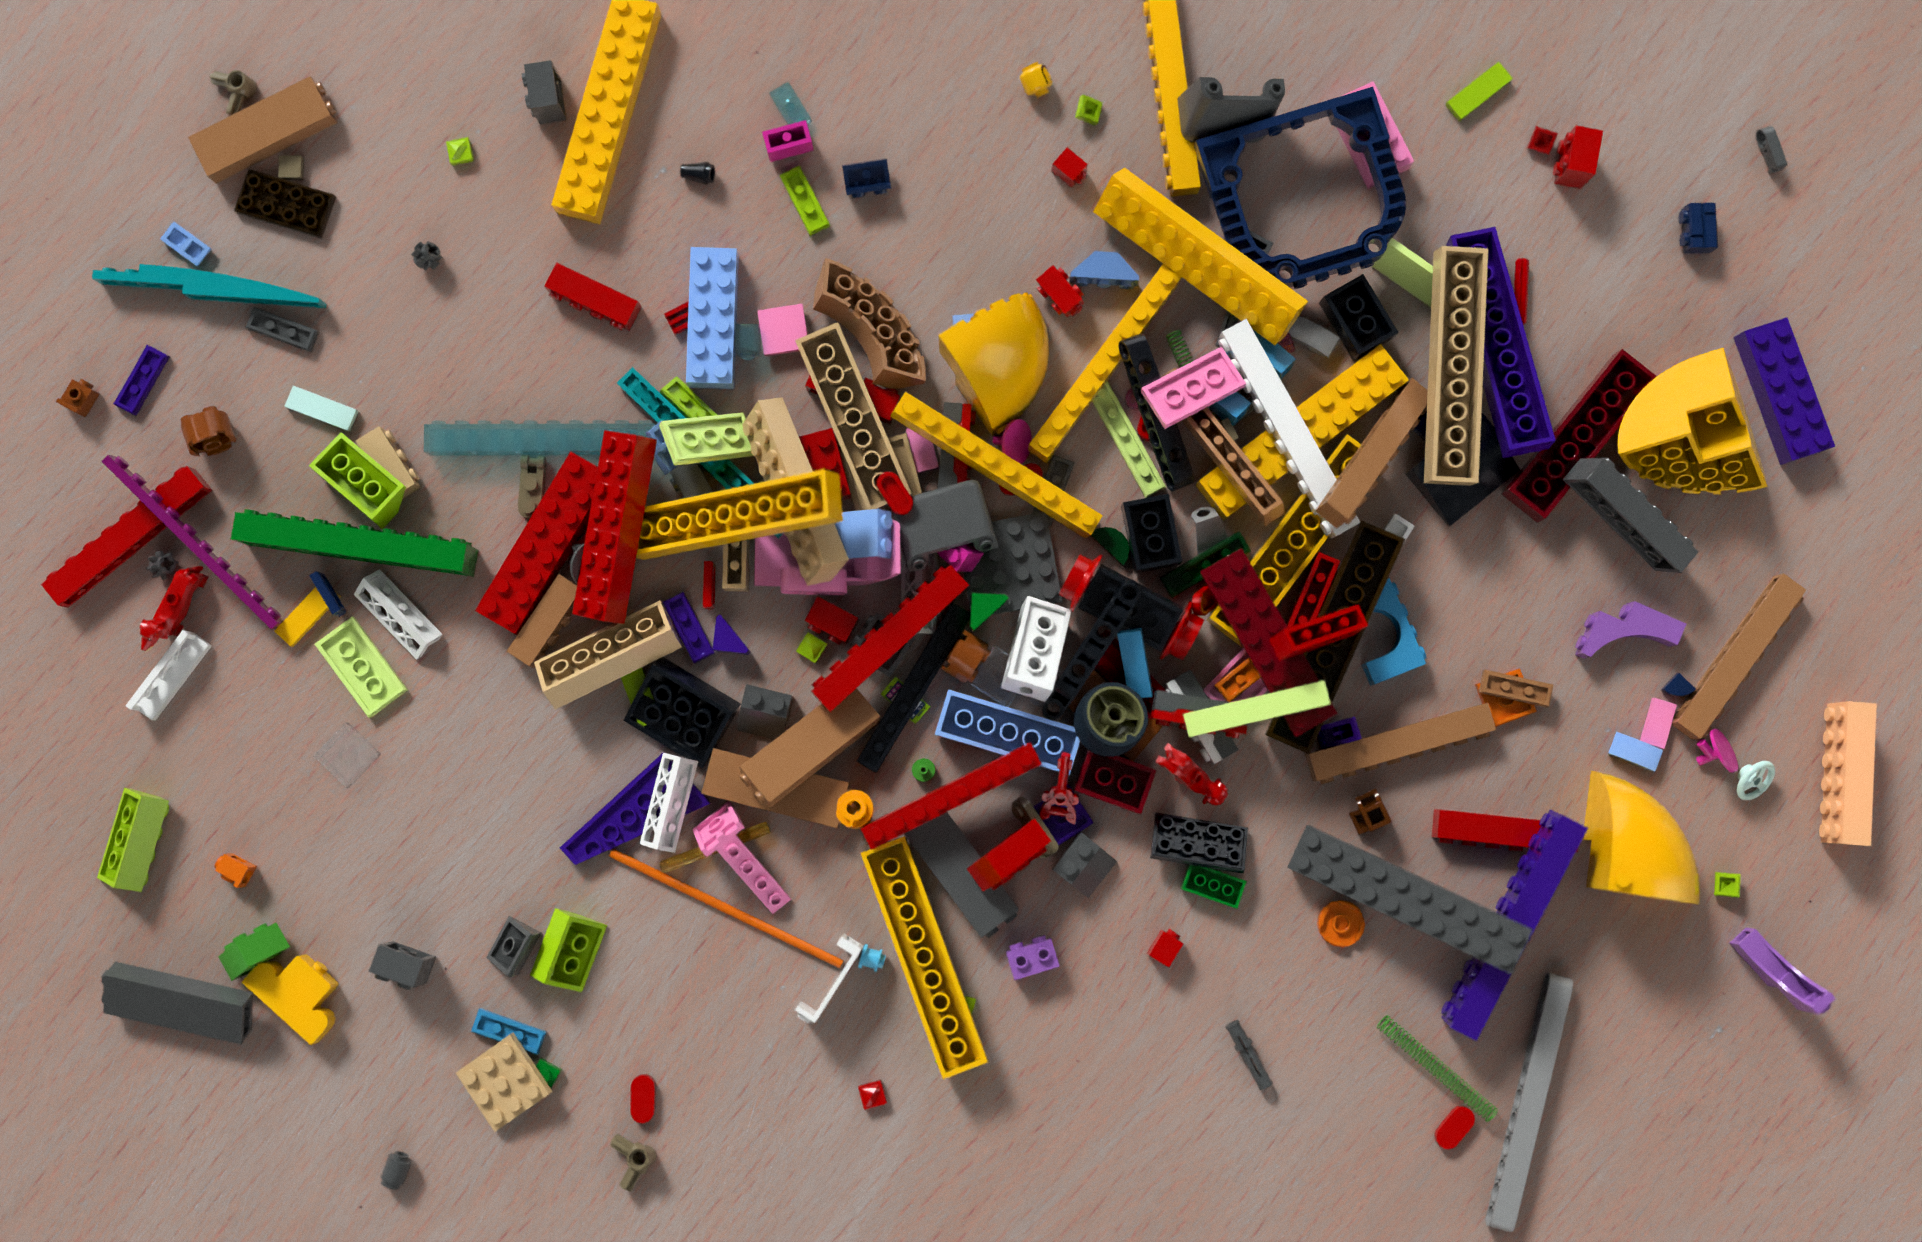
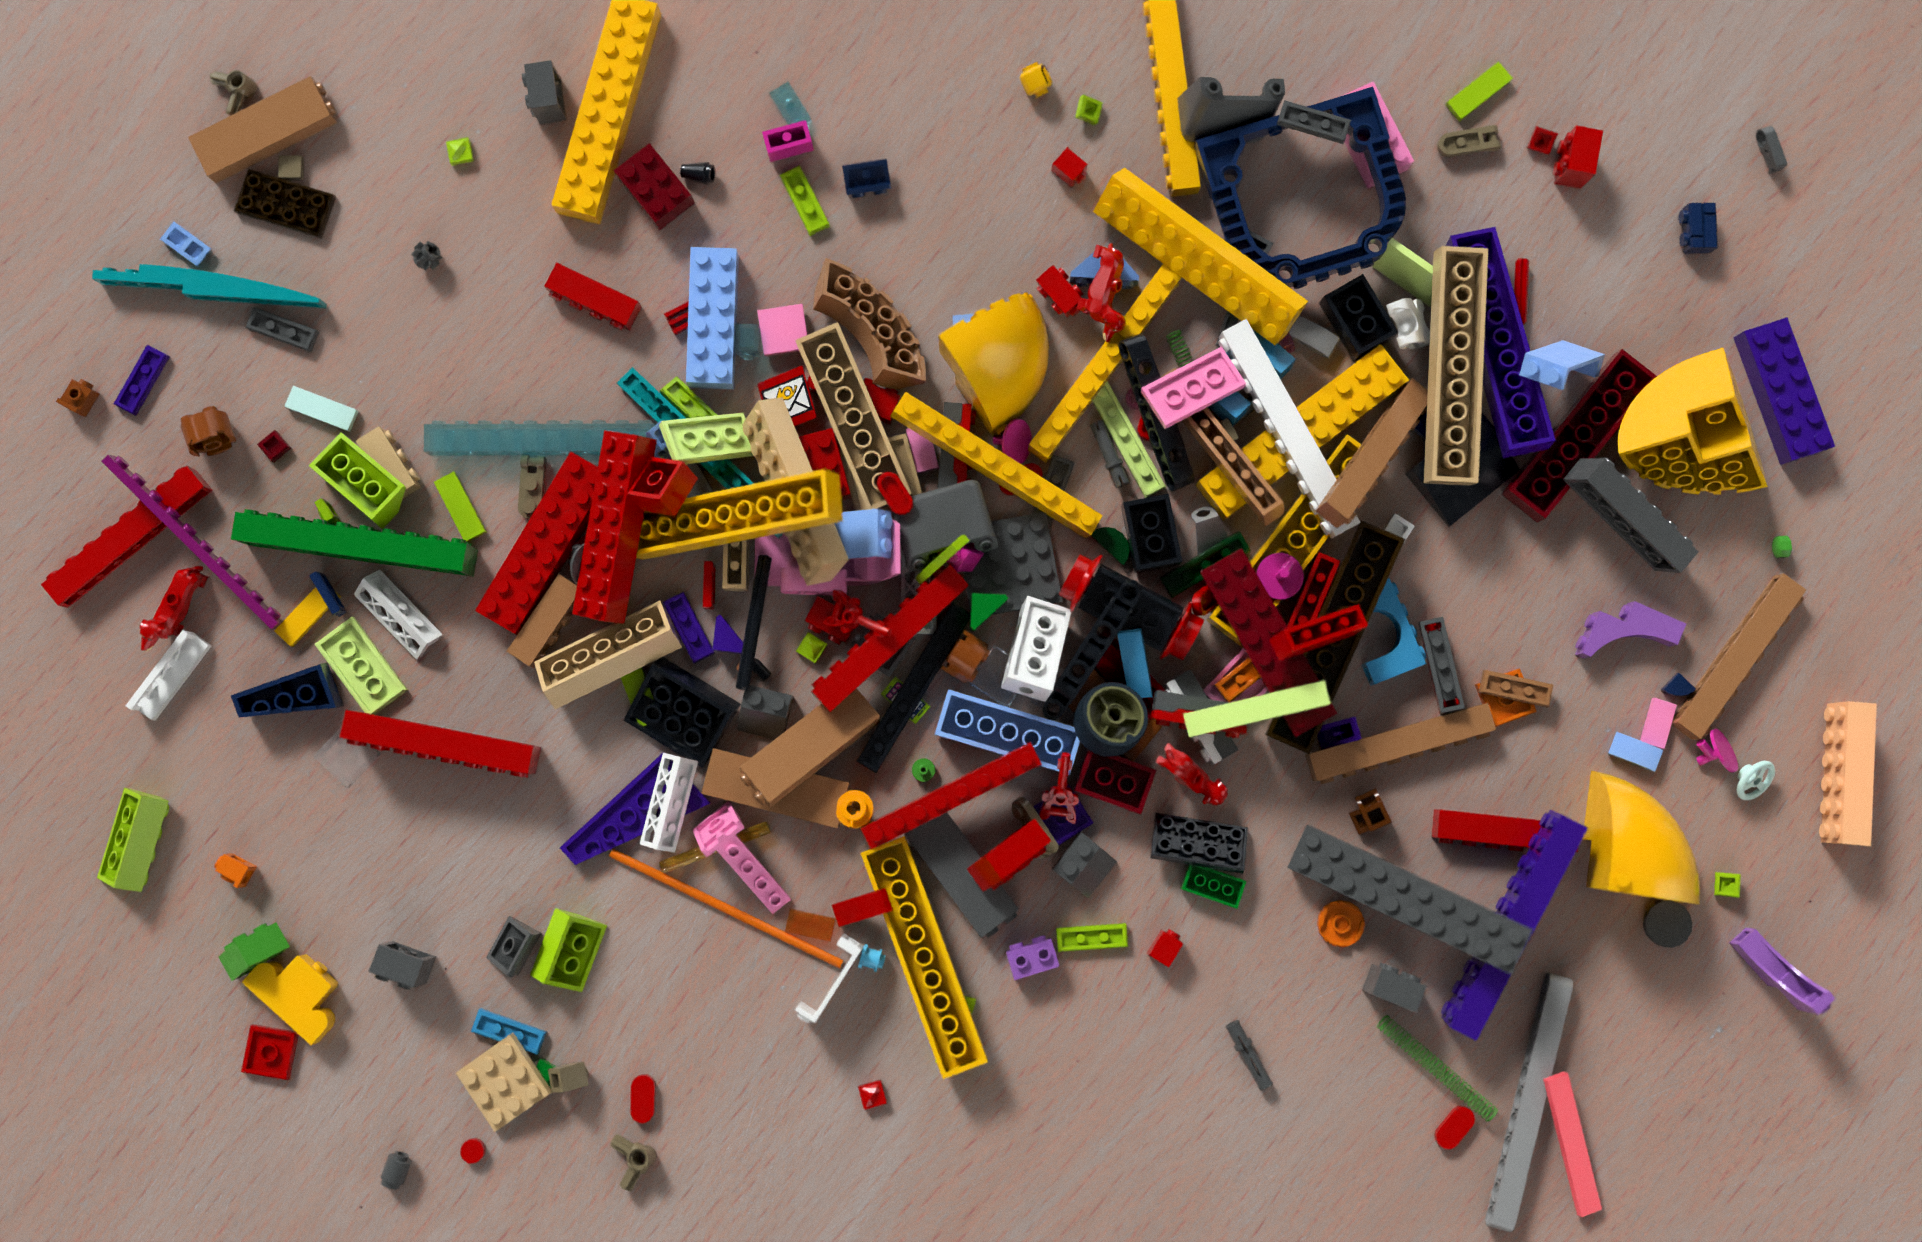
dark grey brick [101,961,253,1044] -> none
dark grey gear [146,551,179,580] -> none
none -> dark blue wedge [231,663,344,718]
none -> red tile [241,1024,299,1080]
none -> dark red tile [257,430,291,463]
none -> lime tile [314,498,340,524]
none -> red brick [339,710,541,778]
none -> lime tile [434,471,487,542]
none -> red tile [460,1138,486,1164]
none -> dark tan brick [548,1062,588,1093]
none -> dark red brick [613,143,695,231]
none -> red brick [627,457,698,516]
none -> black axle [736,555,772,691]
none -> black arm [737,658,772,681]
none -> sticker [757,366,817,426]
none -> clear orange tile [785,908,836,942]
none -> red piece [823,590,892,637]
none -> red tile [832,888,893,927]
none -> lime tile [915,534,970,585]
none -> lime tile [1056,923,1128,952]
none -> red animal [1077,243,1126,342]
none -> dark grey pin [1090,420,1130,488]
none -> dark pink shield [1256,553,1303,600]
none -> dark grey tile [1277,100,1351,144]
none -> dark grey brick [1362,962,1427,1013]
none -> white piece [1386,298,1430,349]
none -> dark grey piece [1418,617,1465,714]
none -> dark tan plate [1437,125,1502,157]
none -> light blue panel [1519,340,1605,390]
none -> coral tile [1543,1072,1602,1217]
none -> dark grey tile [1643,900,1692,948]
none -> bright green tile [1772,536,1792,558]

